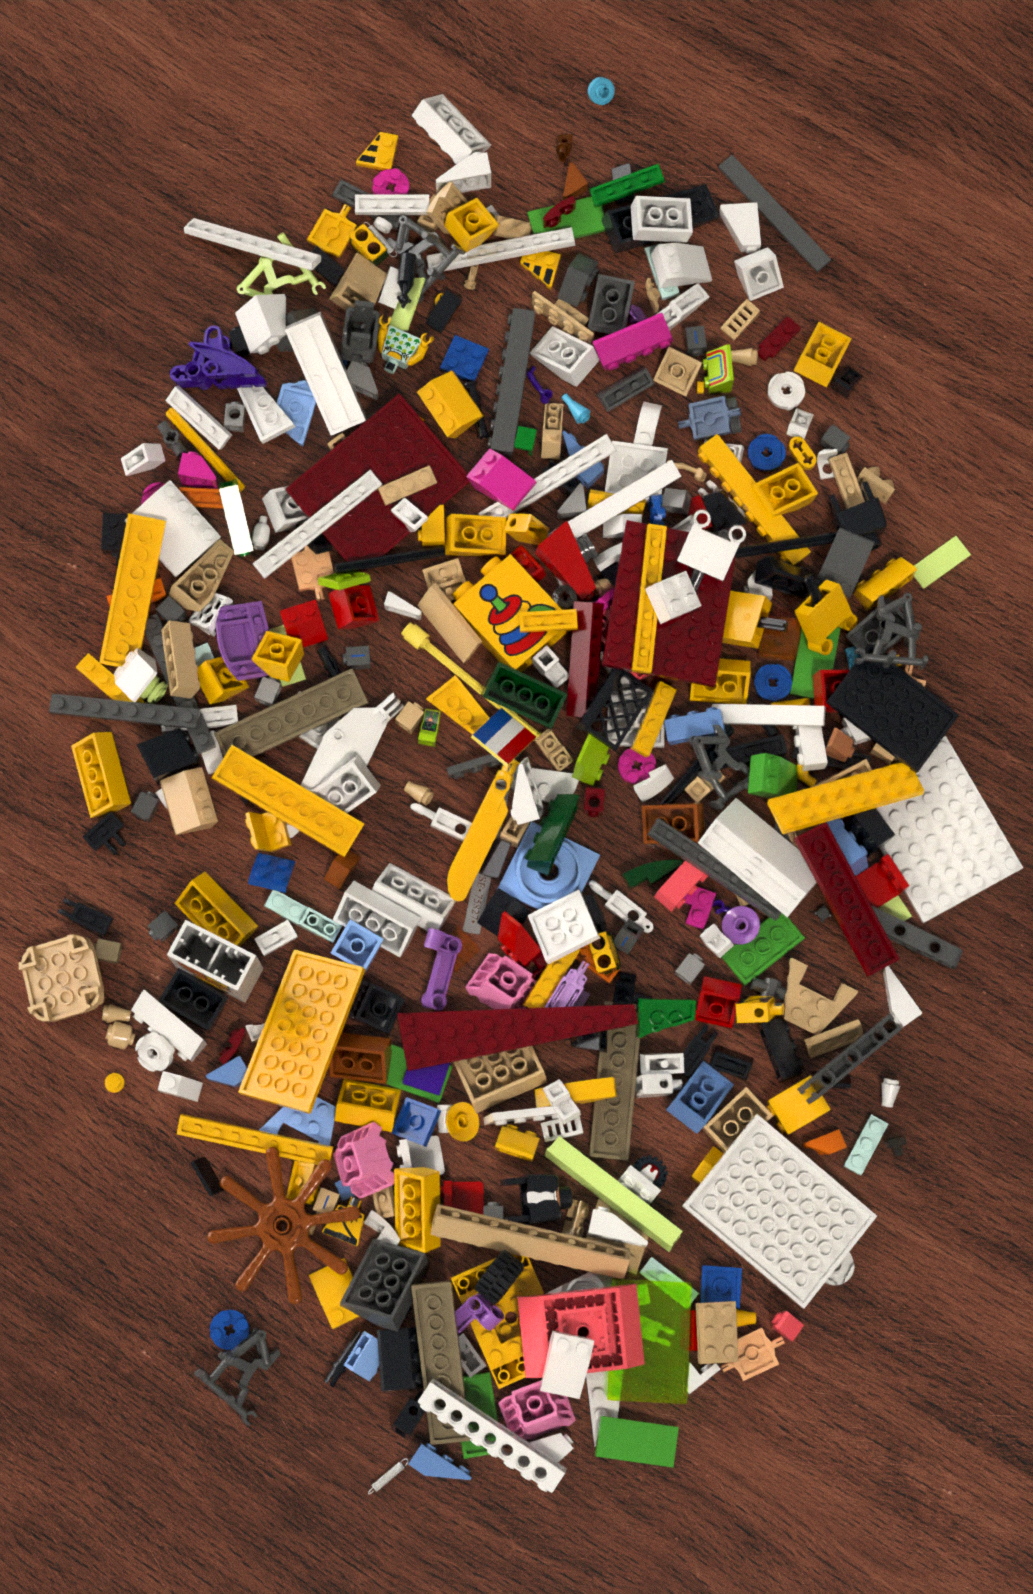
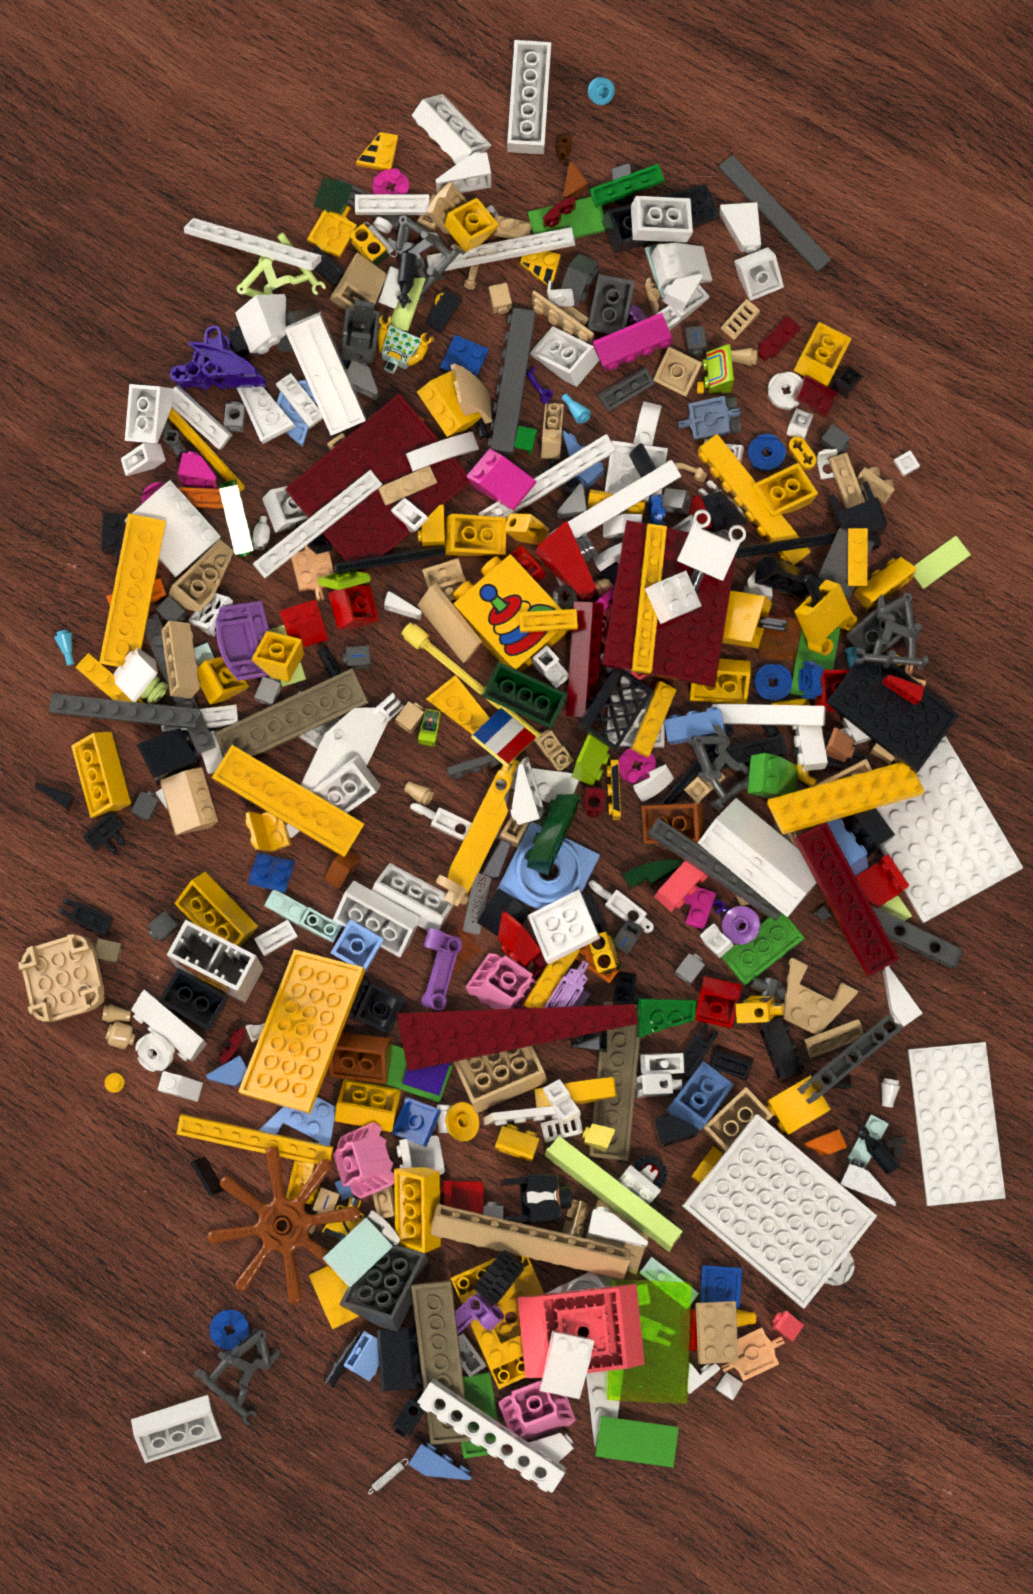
none -> black slope [34,783,74,811]
none -> medium azure cone [54,630,74,666]
none -> white slope [125,384,173,444]
none -> white slope [131,1395,222,1463]
none -> white plate [276,373,323,429]
none -> clear green piece [313,177,353,215]
none -> light aqua tile [322,1218,393,1288]
none -> white slope [406,432,479,472]
none -> tan piece [436,875,469,906]
none -> tan slope [451,364,492,424]
none -> tan brick [489,283,512,314]
none -> white brick [507,40,551,154]
none -> white bracket [547,280,574,307]
none -> light yellow slope [582,1124,615,1152]
none -> plate [607,760,621,820]
none -> black slope [629,443,656,478]
none -> black slope [652,1114,700,1149]
none -> white slope [663,274,703,313]
none -> white slope [716,1372,743,1400]
none -> dark red plate [794,375,837,417]
none -> blue plate [798,661,823,699]
none -> slope [838,1158,896,1206]
none -> yellow plate [848,528,868,586]
none -> black wheel [857,1126,899,1174]
none -> red slope [882,675,925,705]
none -> white plate [893,451,920,477]
none -> white plate [907,1042,1005,1206]

